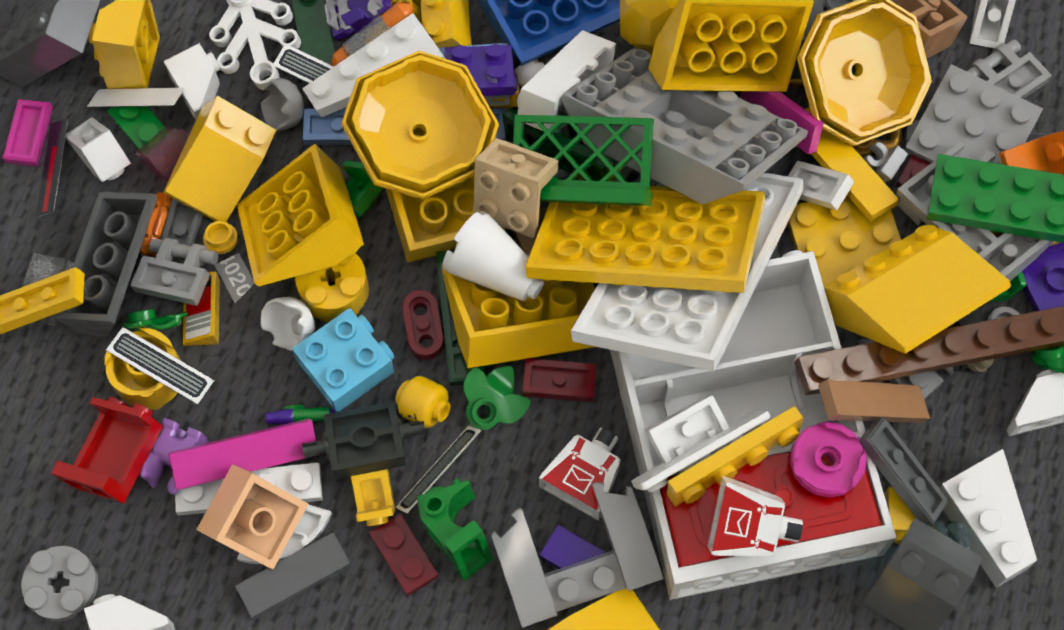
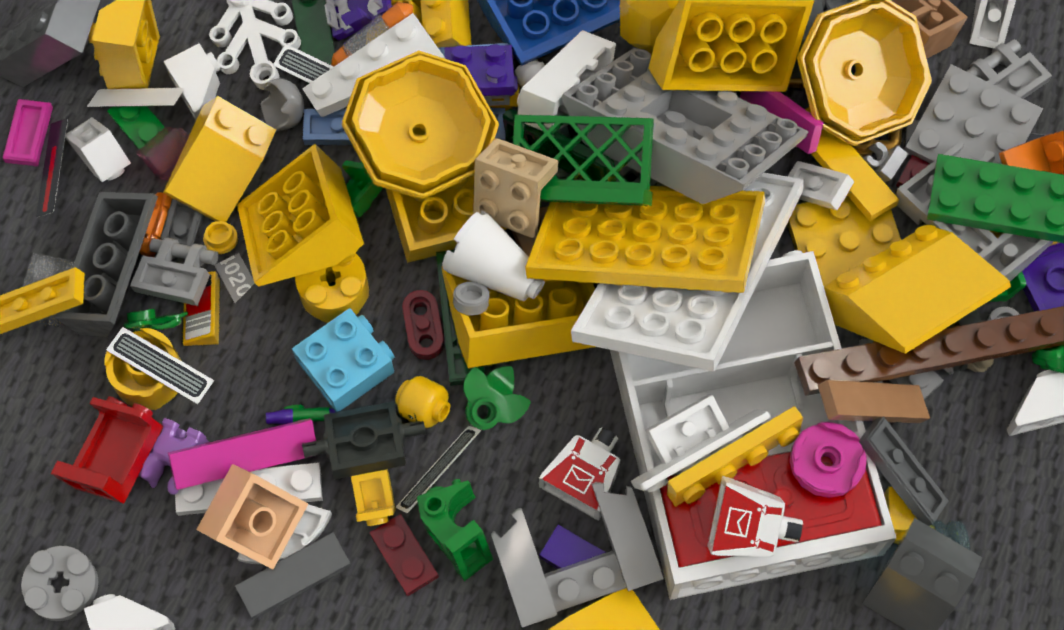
white hair [260,297,315,351] -> none
dark red plate [522,358,596,402] -> none
white wedge [939,449,1037,588] -> none
none -> light grey tile [453,282,489,315]

